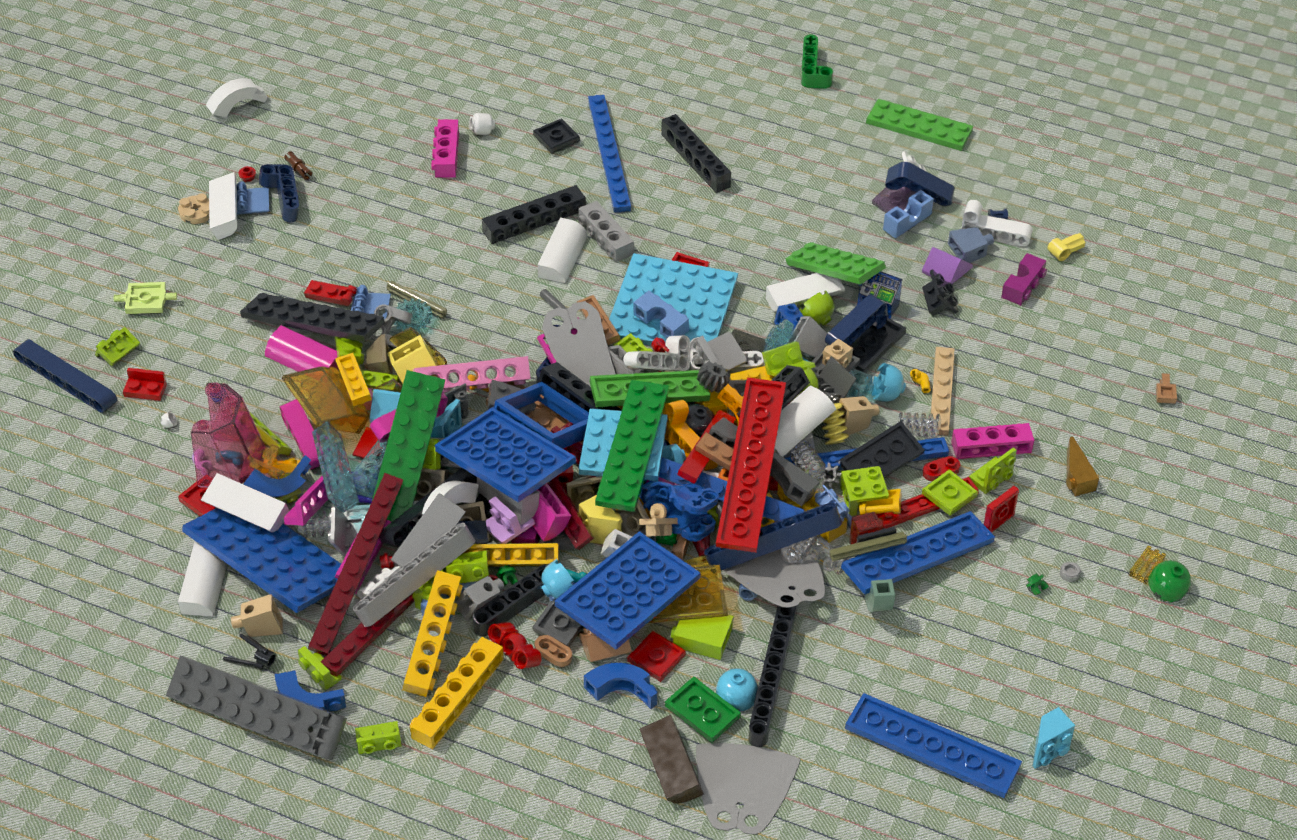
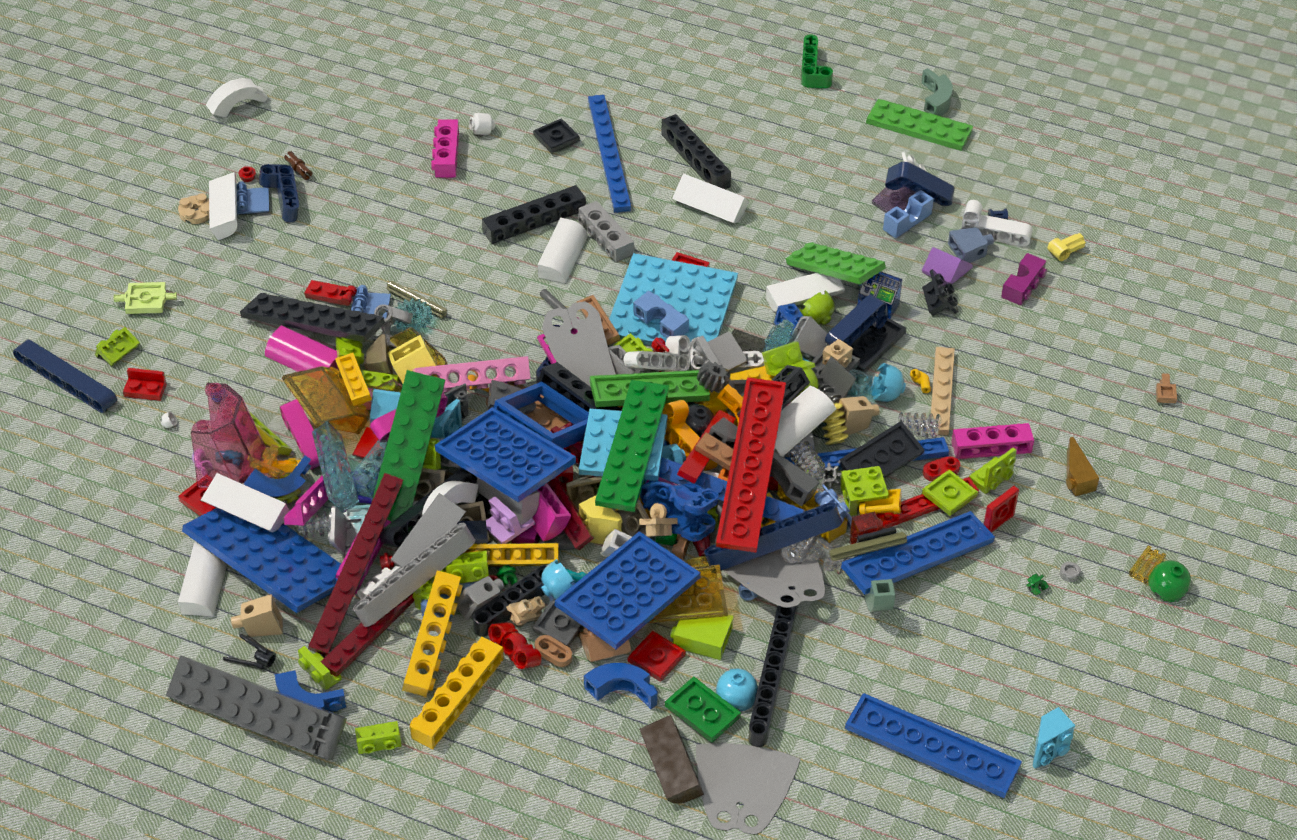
none -> tan hips [506,596,545,626]
none -> white brick [672,173,749,223]
none -> sand green arch [921,68,953,116]

